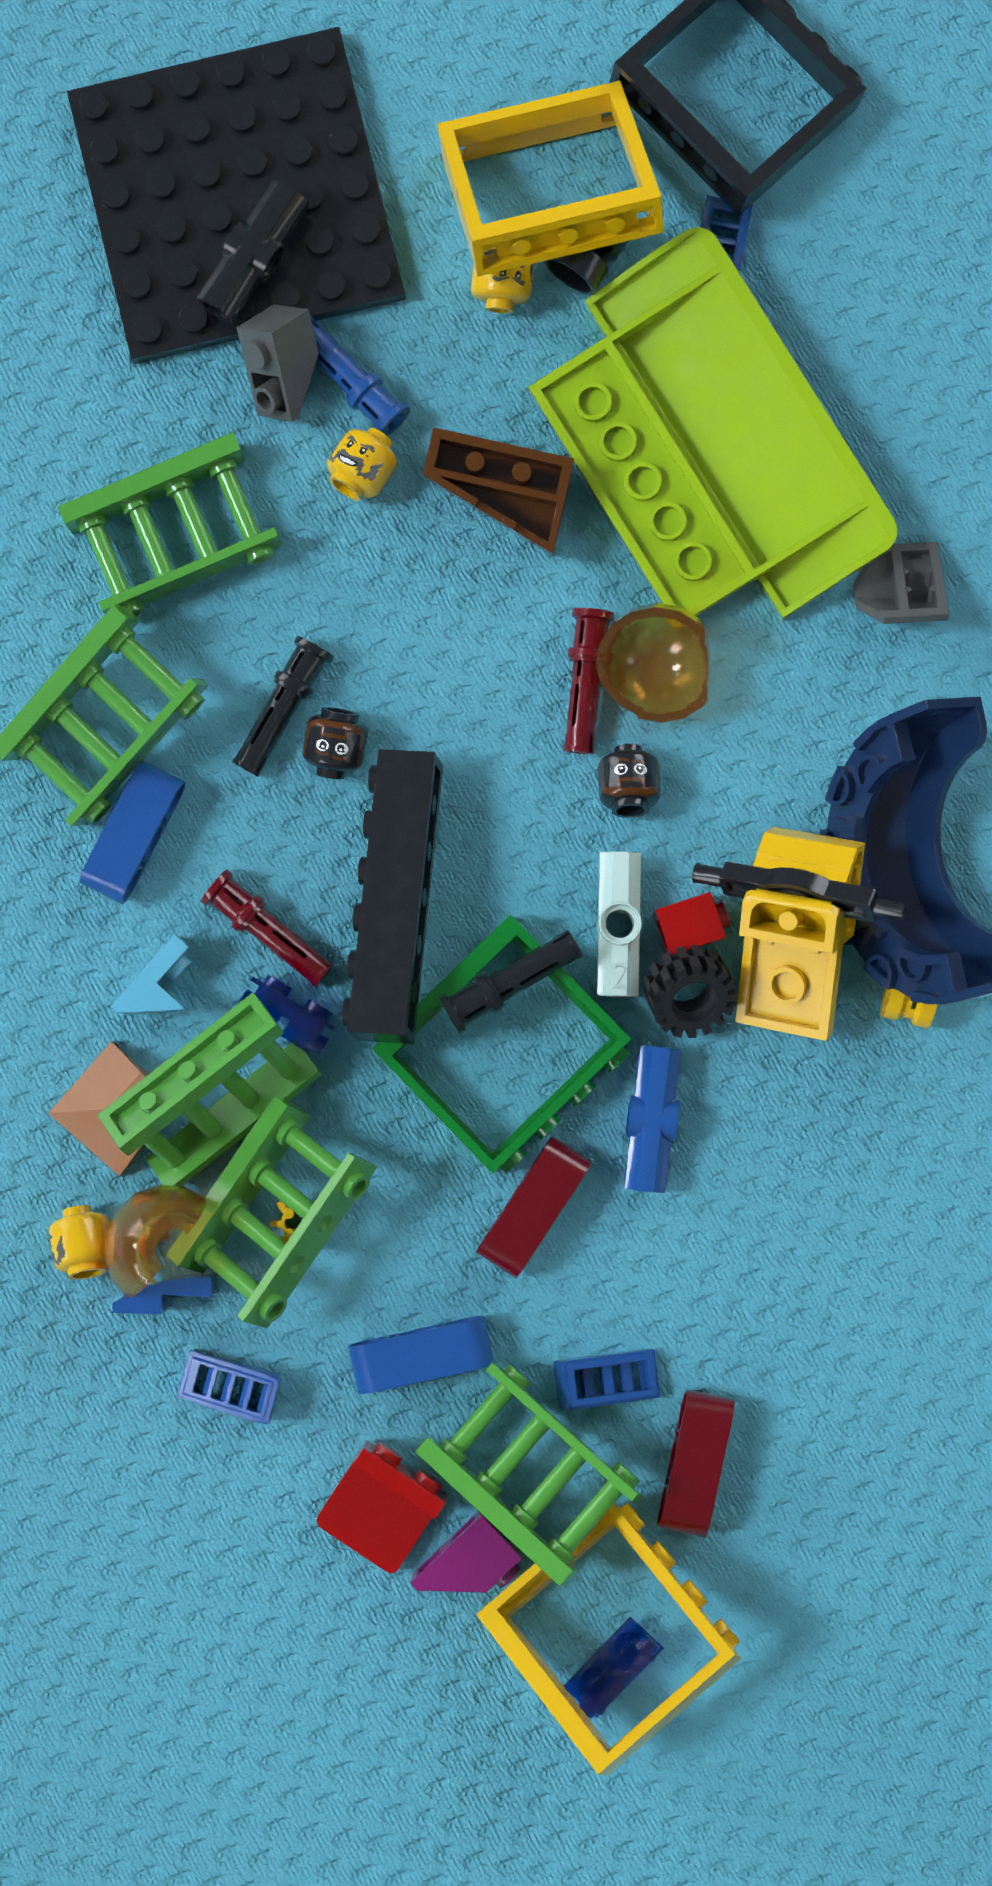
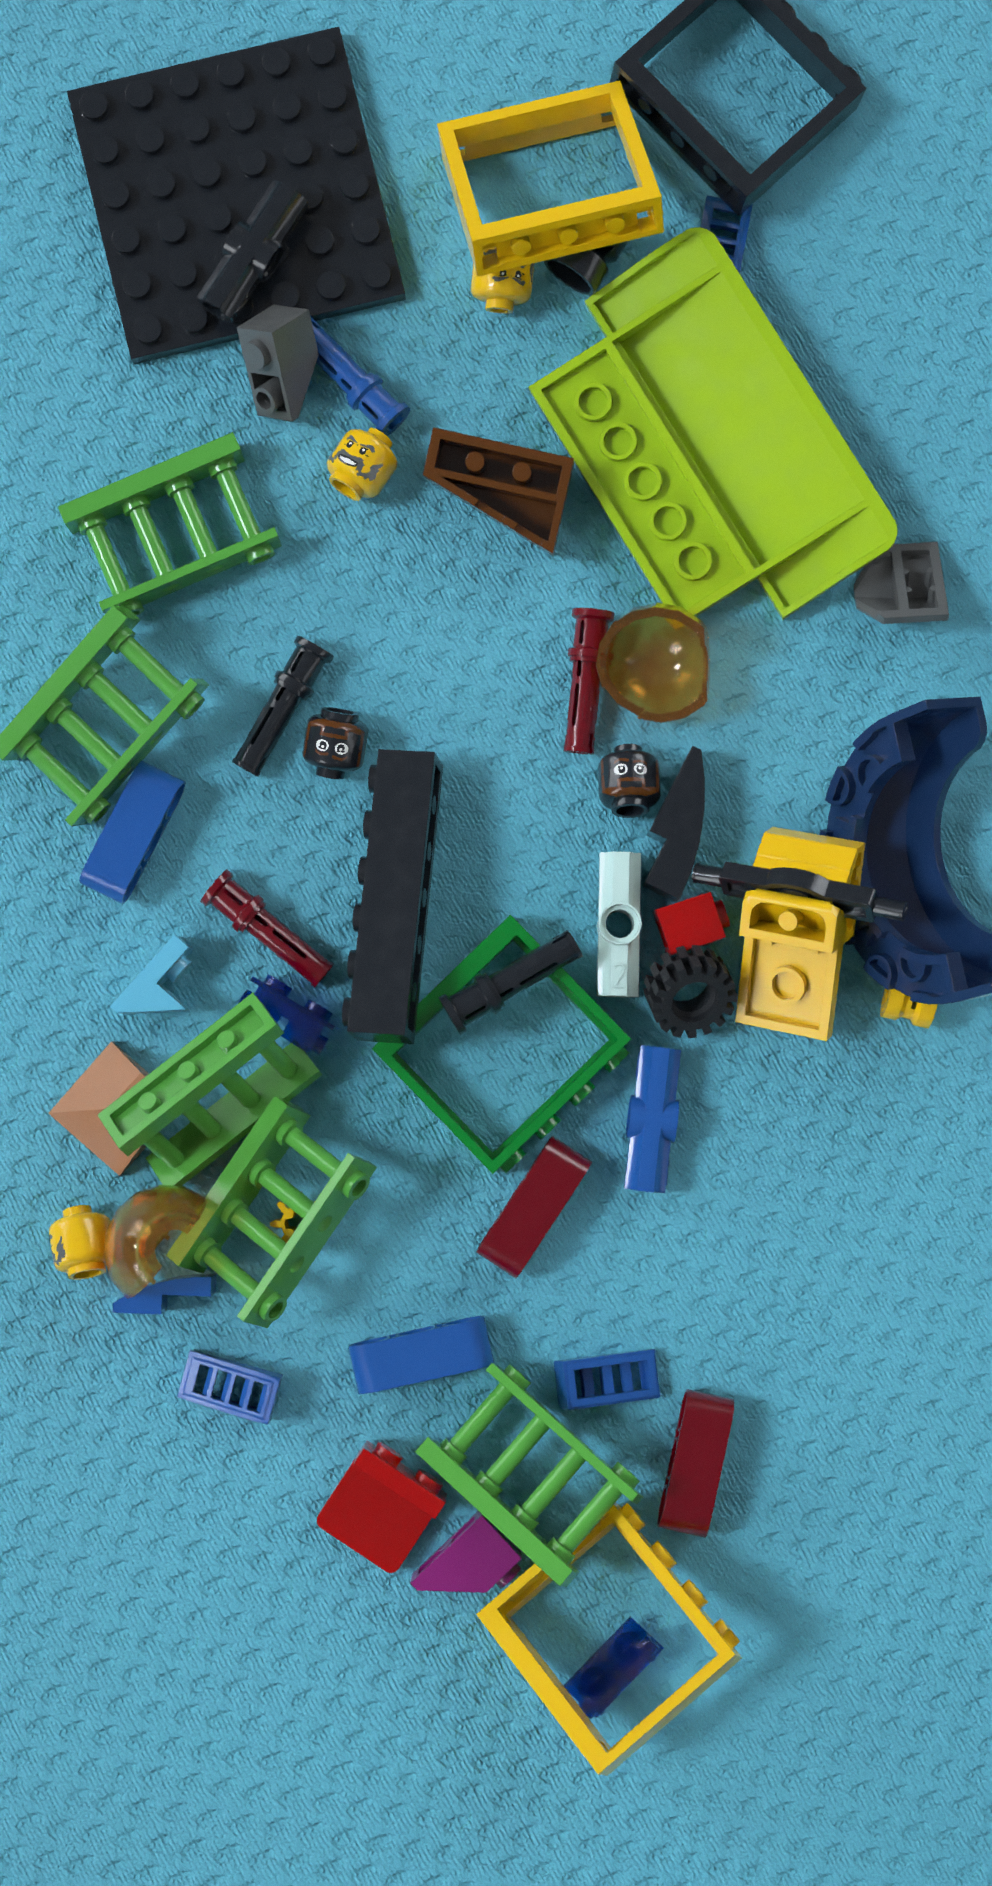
none -> black slope [643,746,705,903]

